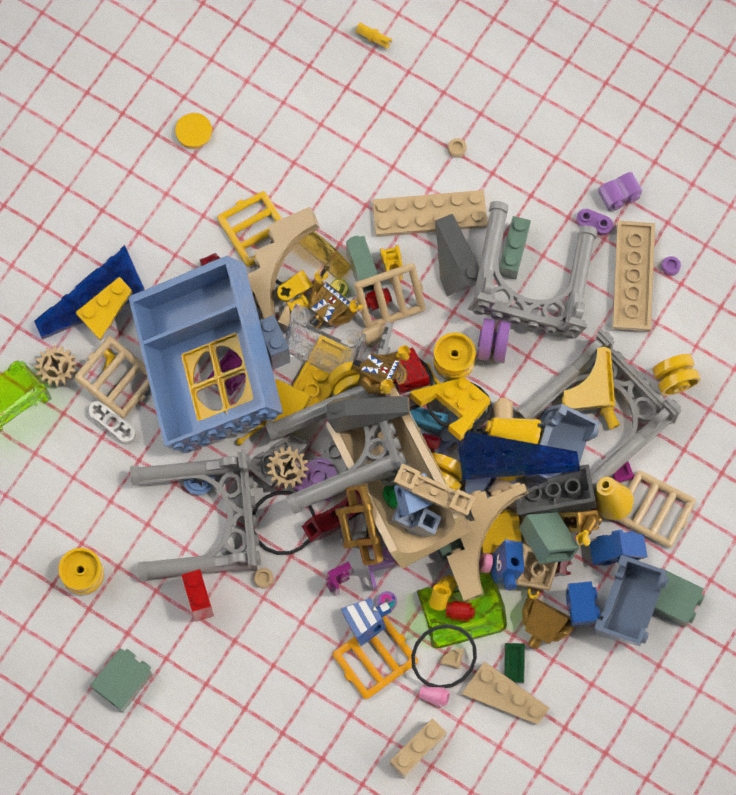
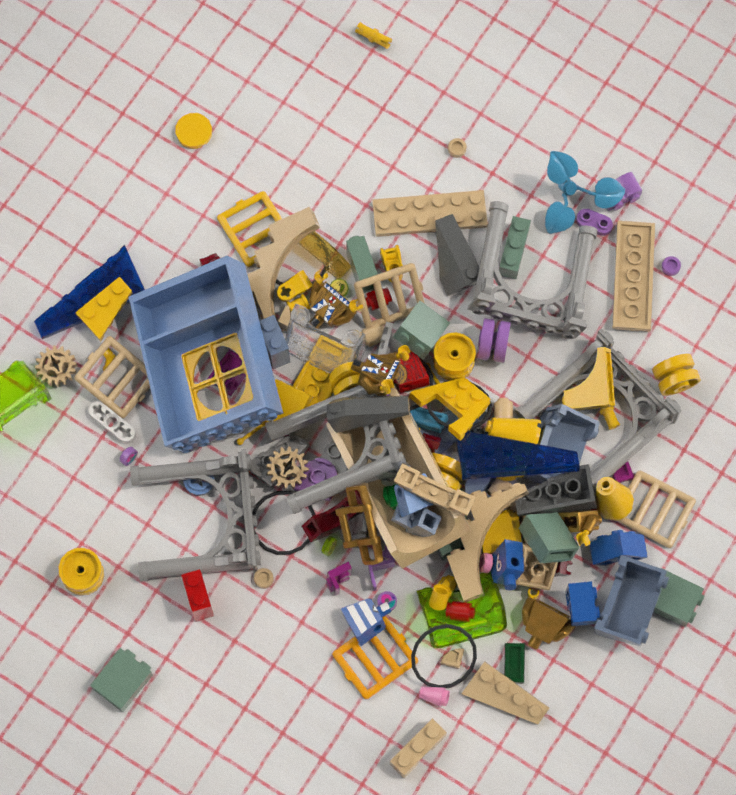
none -> medium lavender tile [120,447,138,466]
none -> clear neon green tile [321,536,337,556]
none -> brick [393,300,450,360]
none -> dark azure plant [545,151,625,234]

